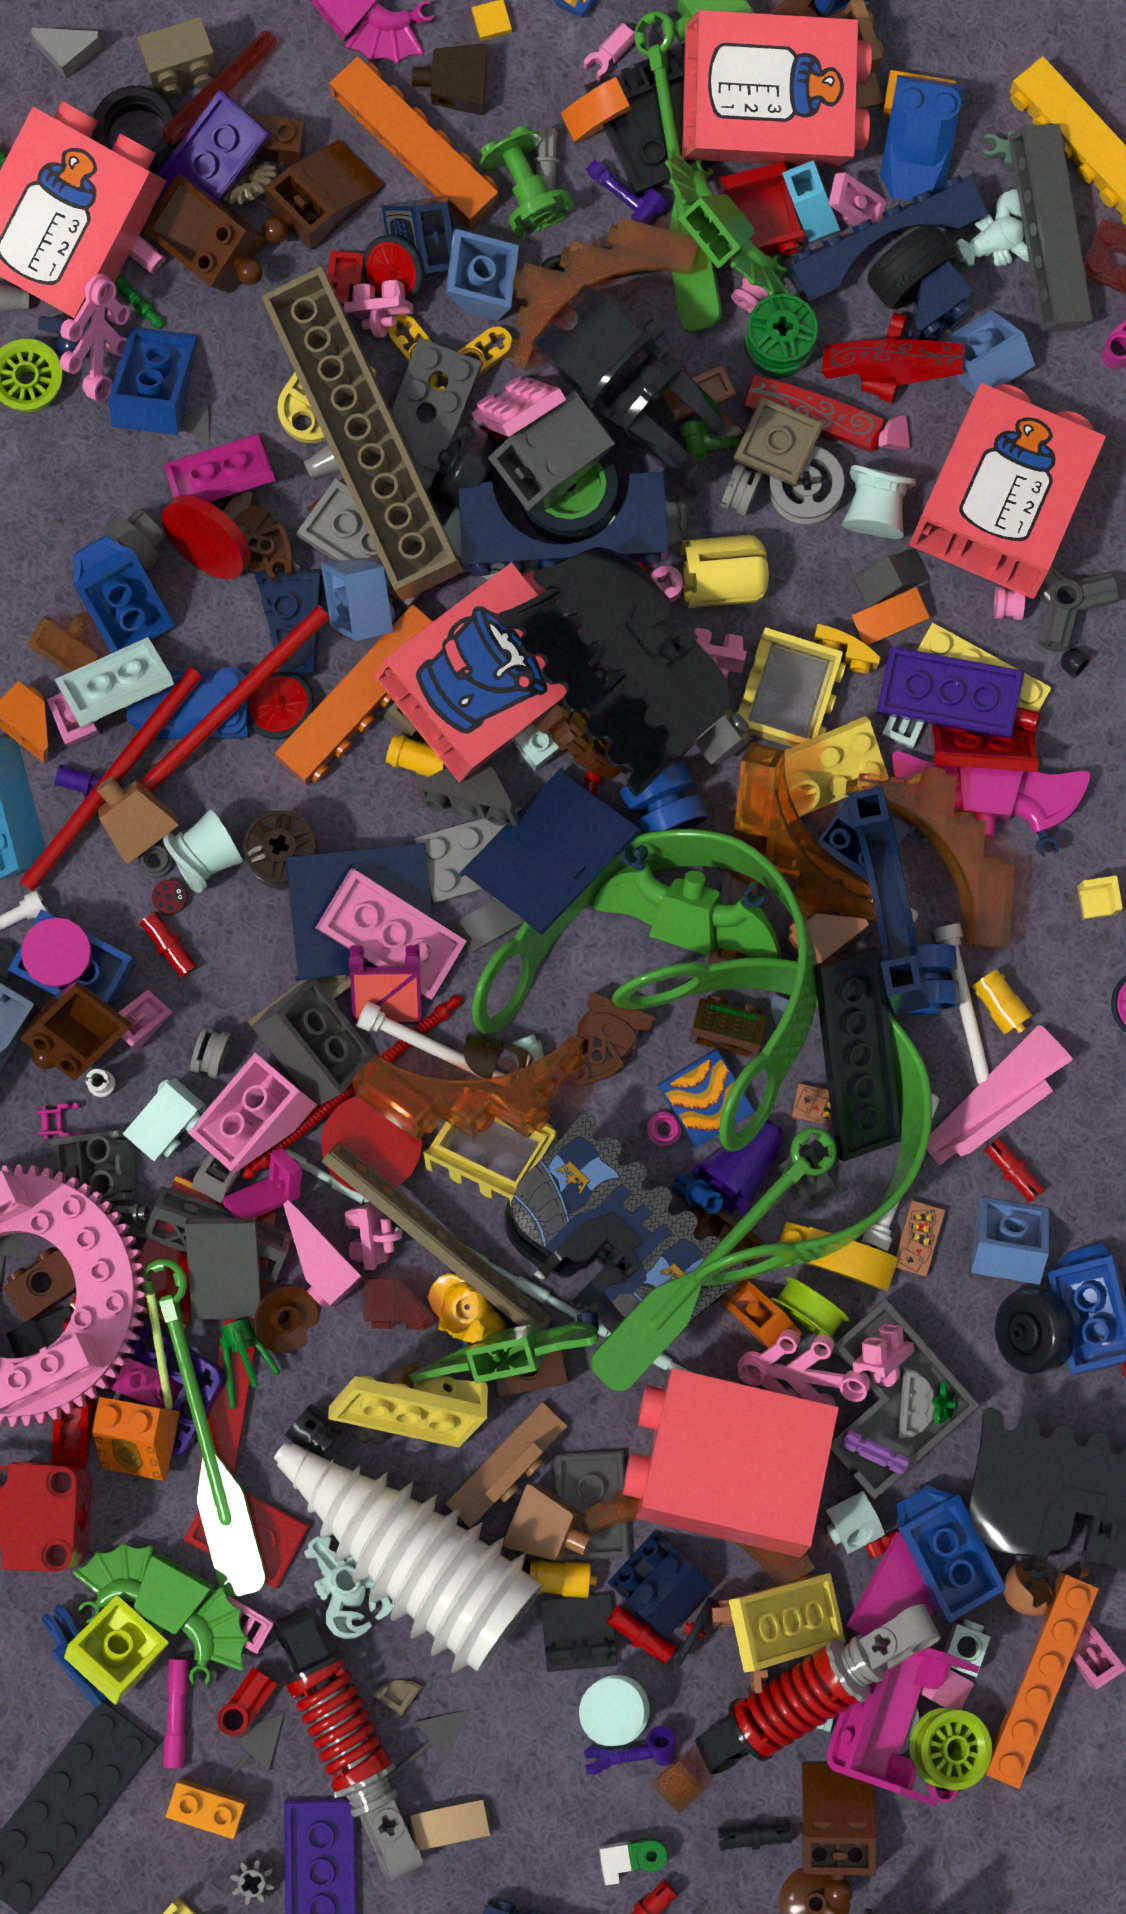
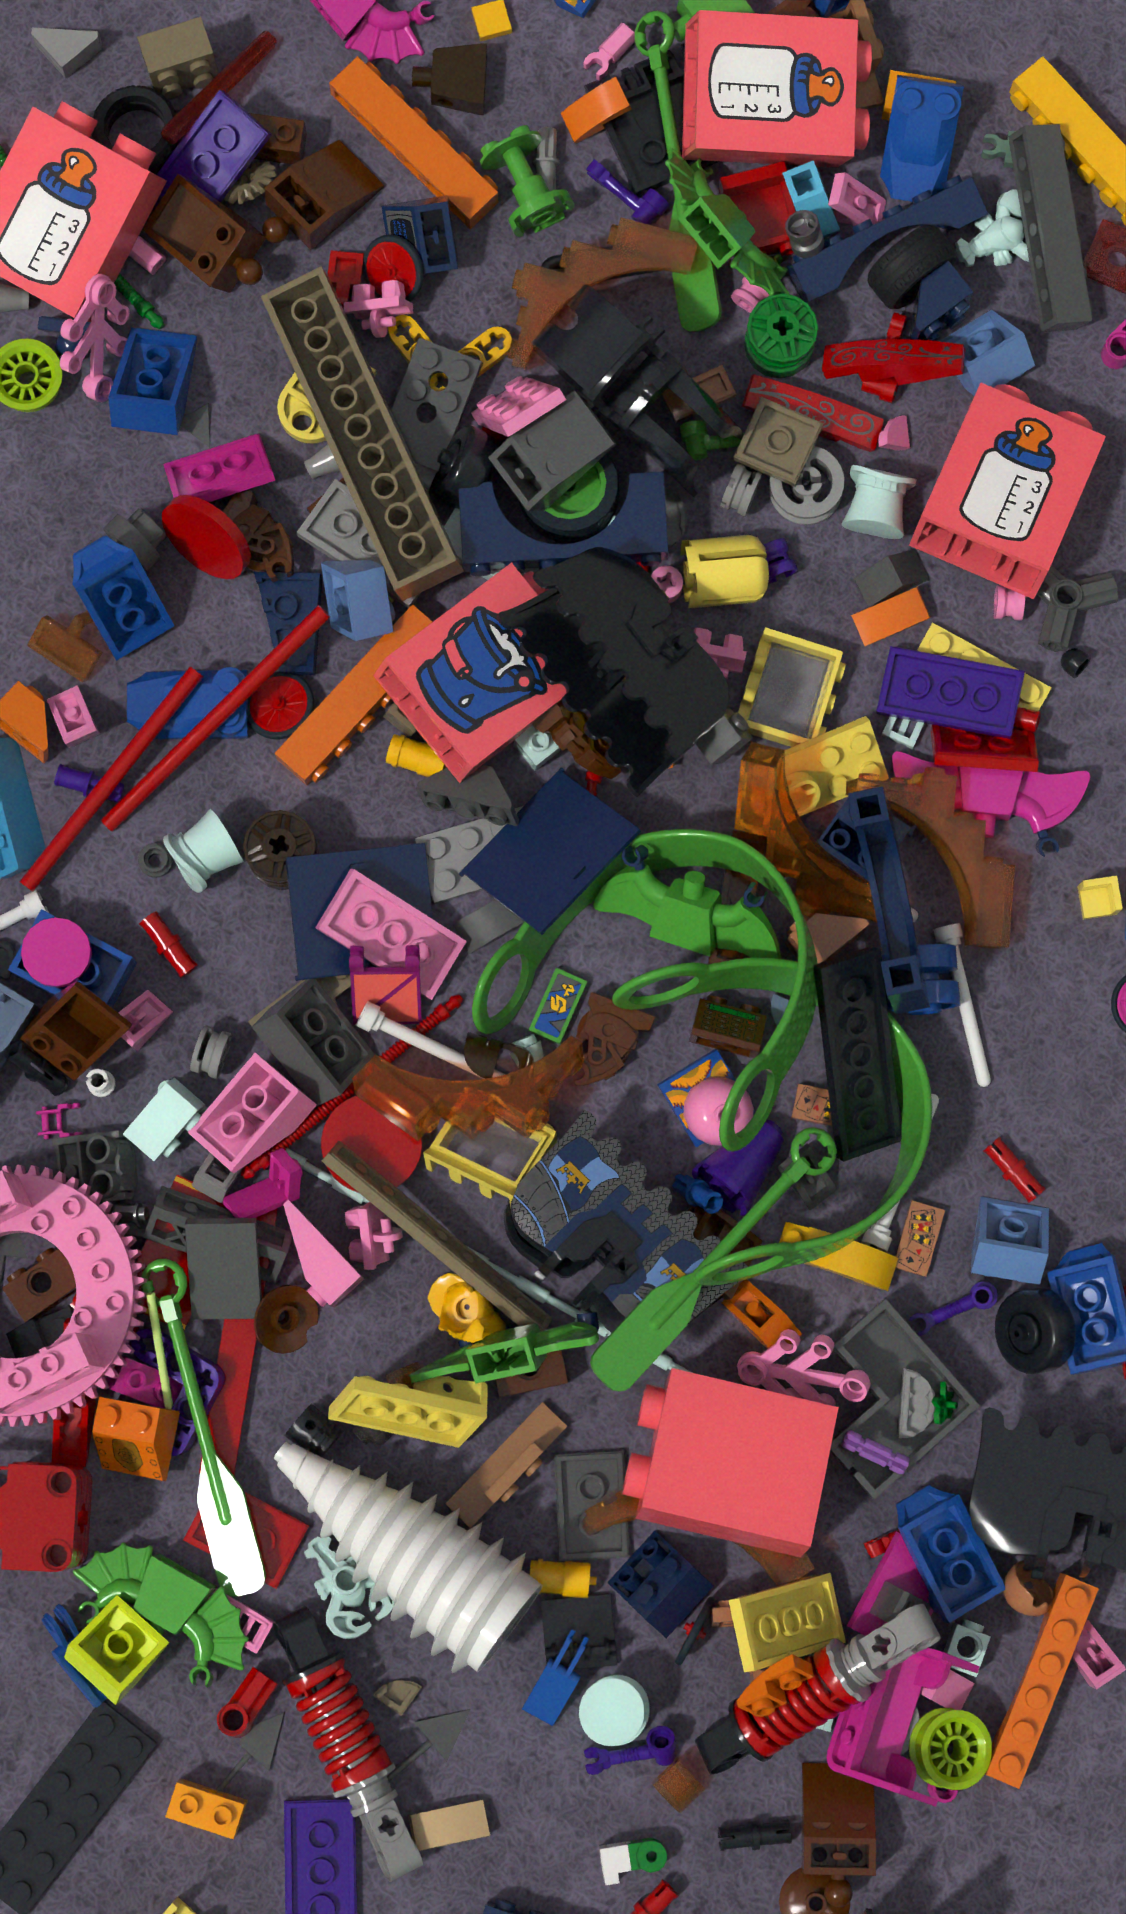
light aqua plate [55,637,174,727] -> none
medium nougat torso [96,777,179,865] -> none
dark red tile [152,880,187,915] -> none
dark pink piece [163,1658,190,1768] -> none
green plant [219,1319,280,1409] -> none
light grey gear [230,1858,275,1905] -> none
clear red slope [364,1279,435,1330] -> none
medium blue slope [445,229,519,321] -> none
medium nougat torso [502,1483,593,1561] -> none
red pin [606,1605,676,1665] -> none
blue wheel [620,762,709,835] -> none
dark pink plate [647,1112,682,1146] -> none
lime wheel [770,1276,850,1343] -> none
yellow slope [813,624,880,674] -> none
light aqua brick [826,1491,885,1554] -> none
bright pink hips [853,1323,914,1387] -> none
bright pink wedge [927,1025,1073,1166] -> none
yellow piece [972,969,1032,1035] -> none
none -> black pin [5,1041,69,1096]
none -> blue arm [522,1629,589,1726]
none -> tile [528,968,587,1045]
none -> bright pink cylinder [683,1076,754,1146]
none -> orange slope [737,1654,814,1717]
none -> dark purple wheel [764,538,798,584]
none -> flat silver wheel [785,210,824,258]
none -> dark grey slope [869,1581,931,1623]
none -> dark purple brick [909,1281,999,1336]

